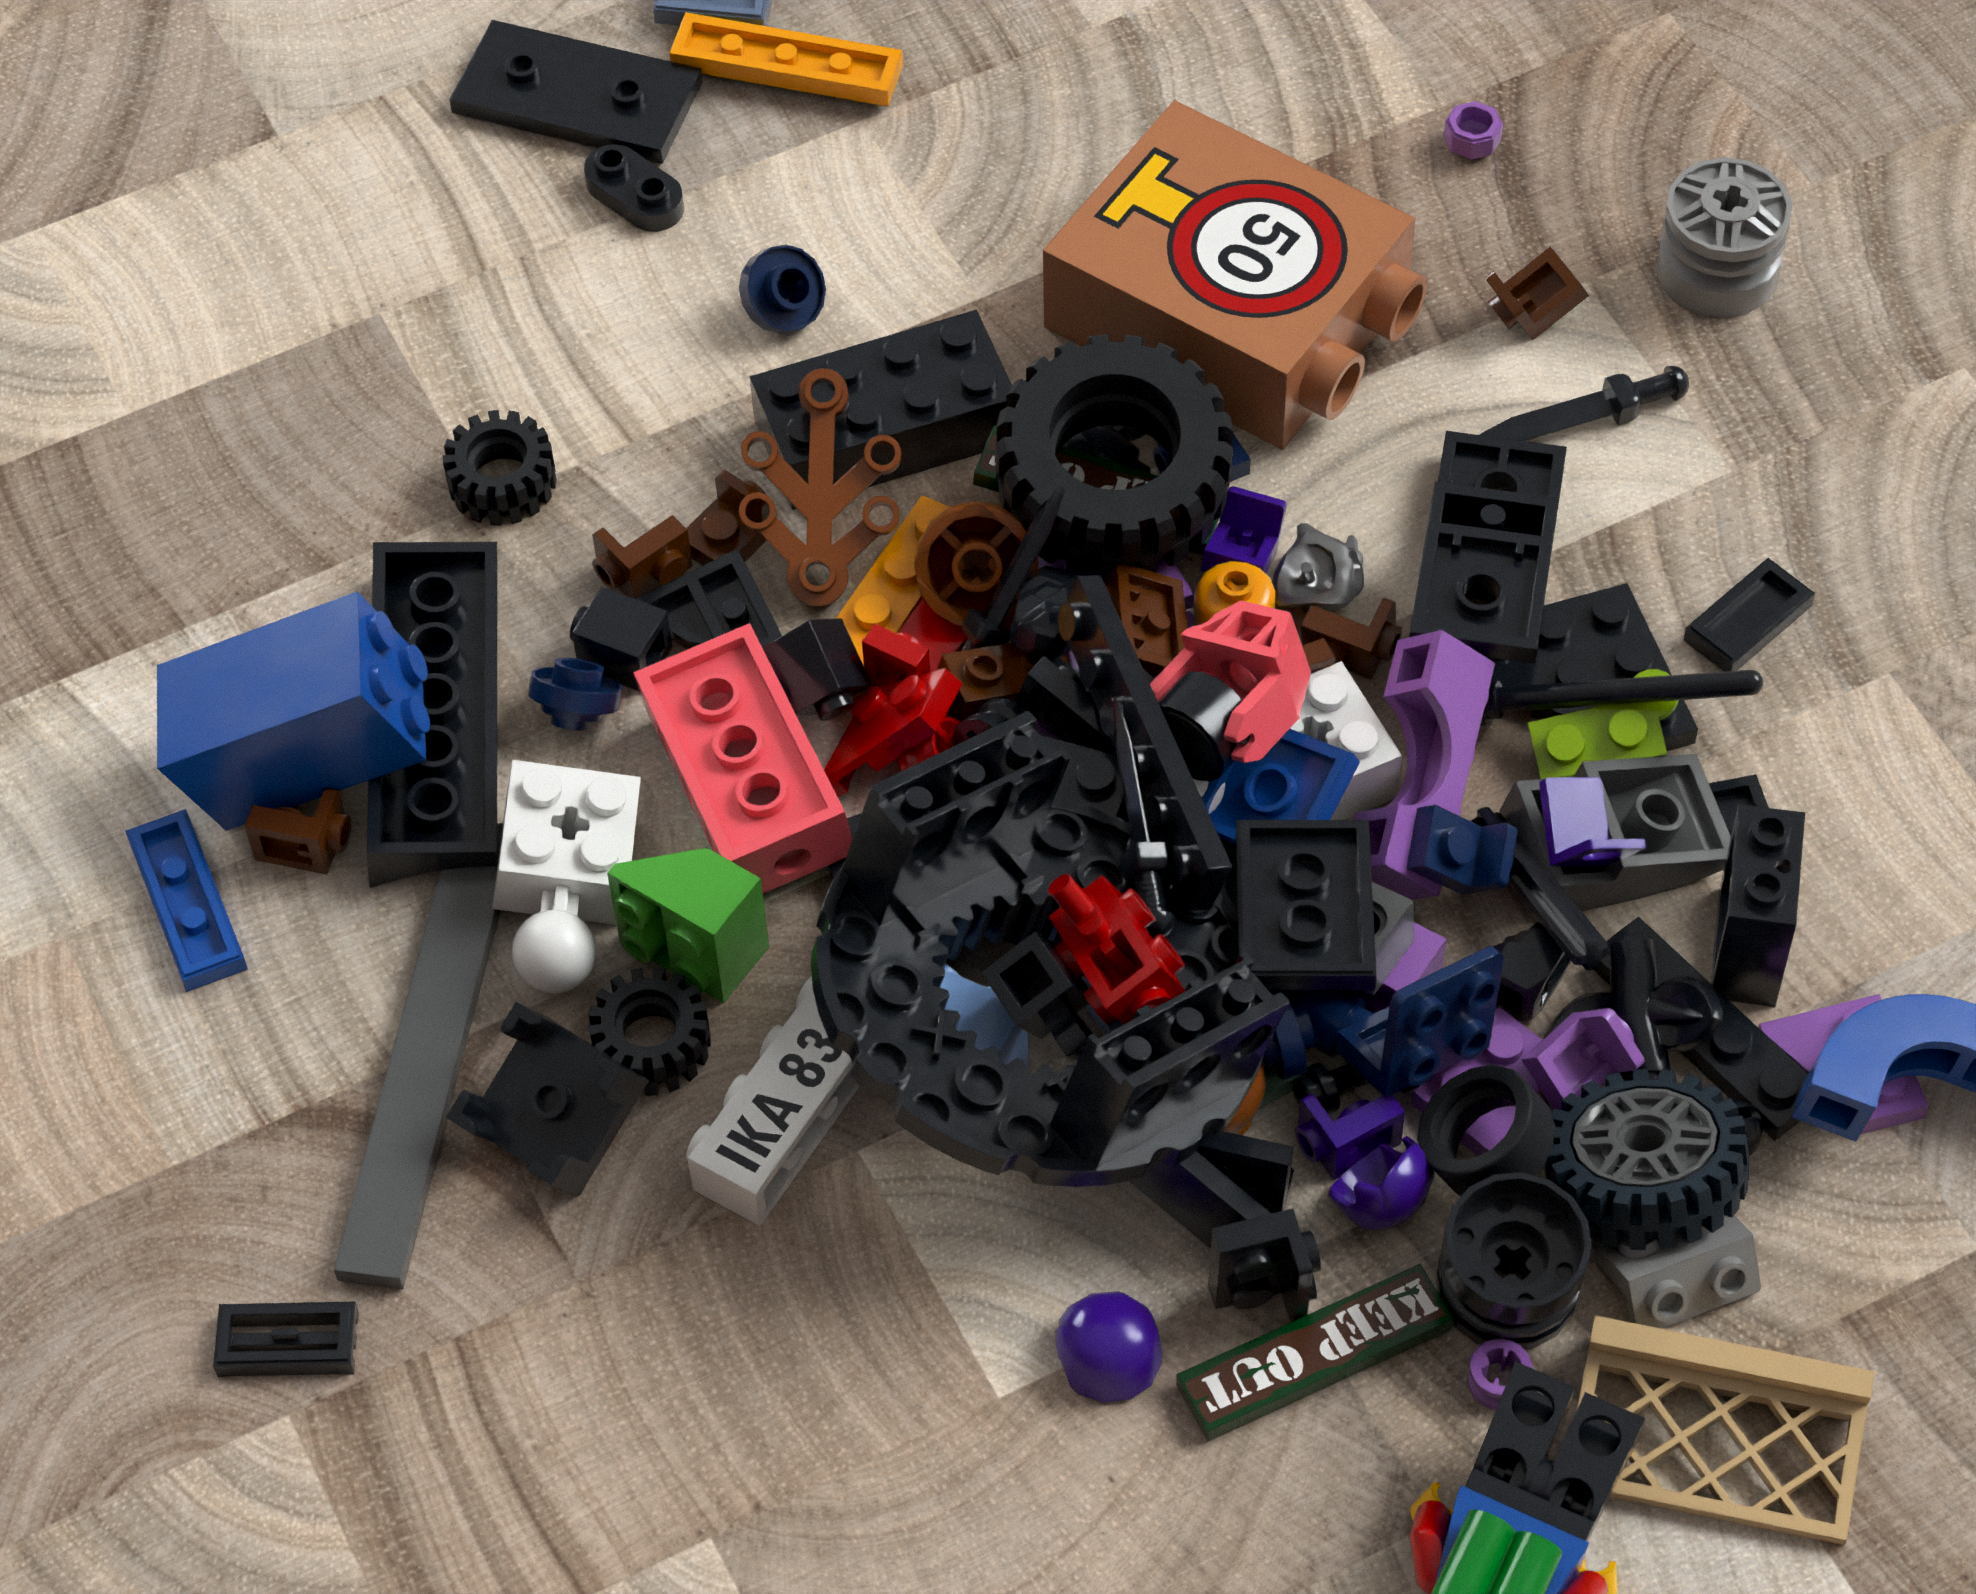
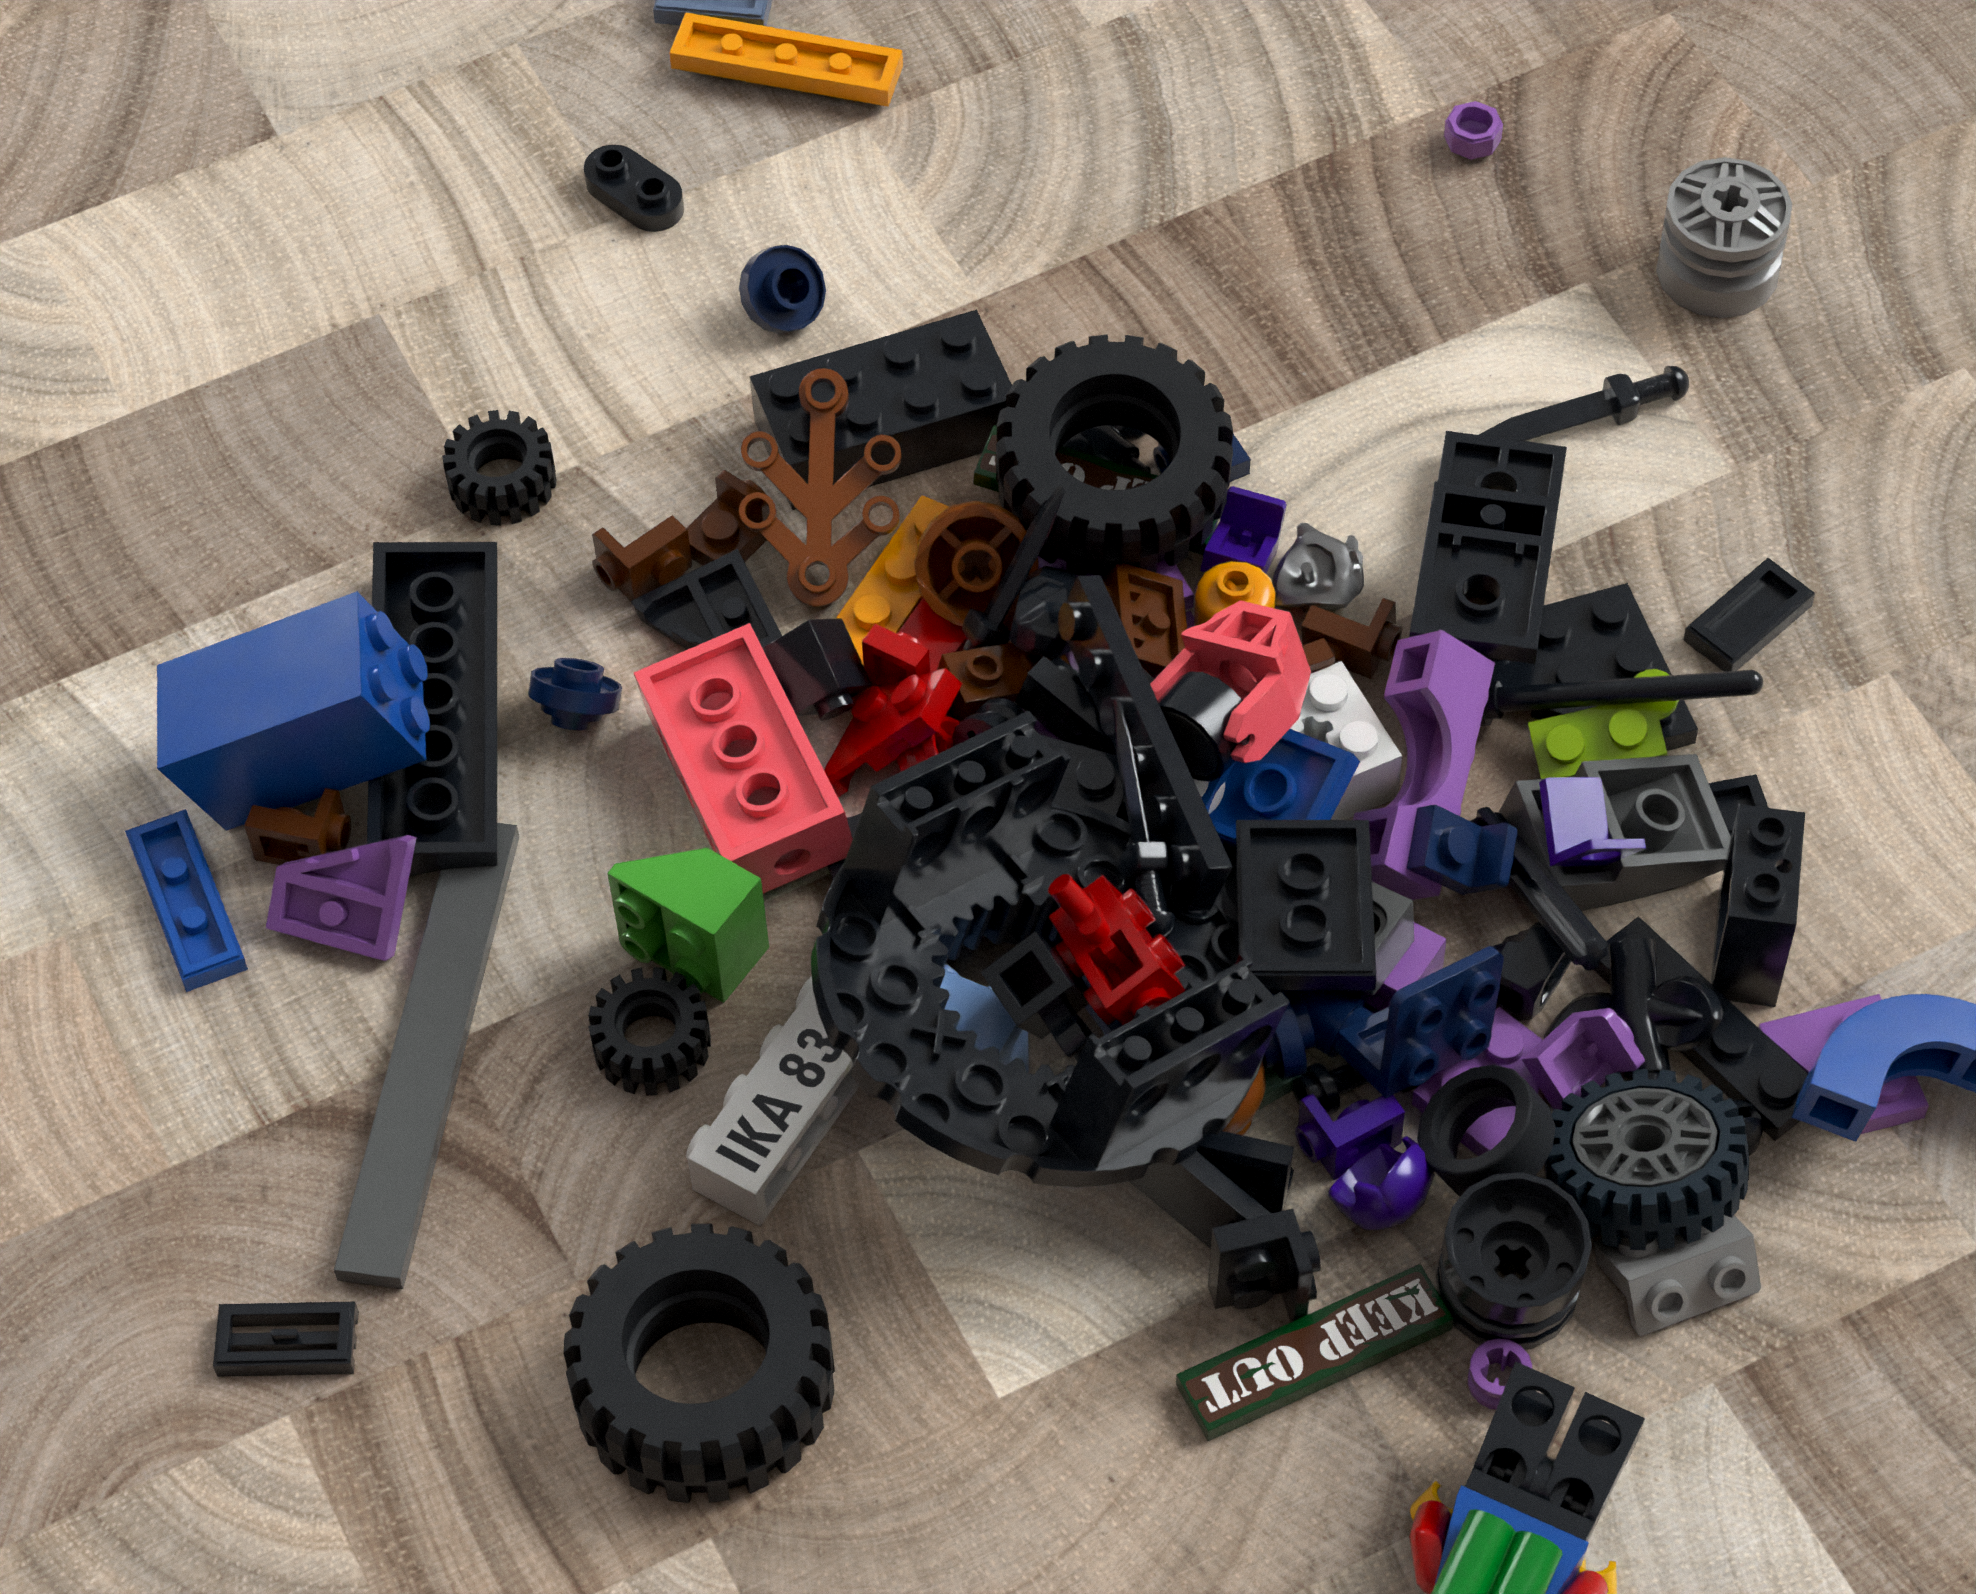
black panel [446,1002,649,1195] -> none
black plate [449,20,703,163] -> none
white brick [492,760,641,993] -> none
black brick [570,586,672,692] -> none
nougat brick [1043,100,1428,450] -> none
dark purple hair [1055,1291,1162,1403] -> none
reddish brown bracket [1485,246,1589,340] -> none
tan fence [1577,1315,1875,1545] -> none
none -> medium lavender wing [266,835,417,961]
none -> black tyre [563,1224,835,1503]

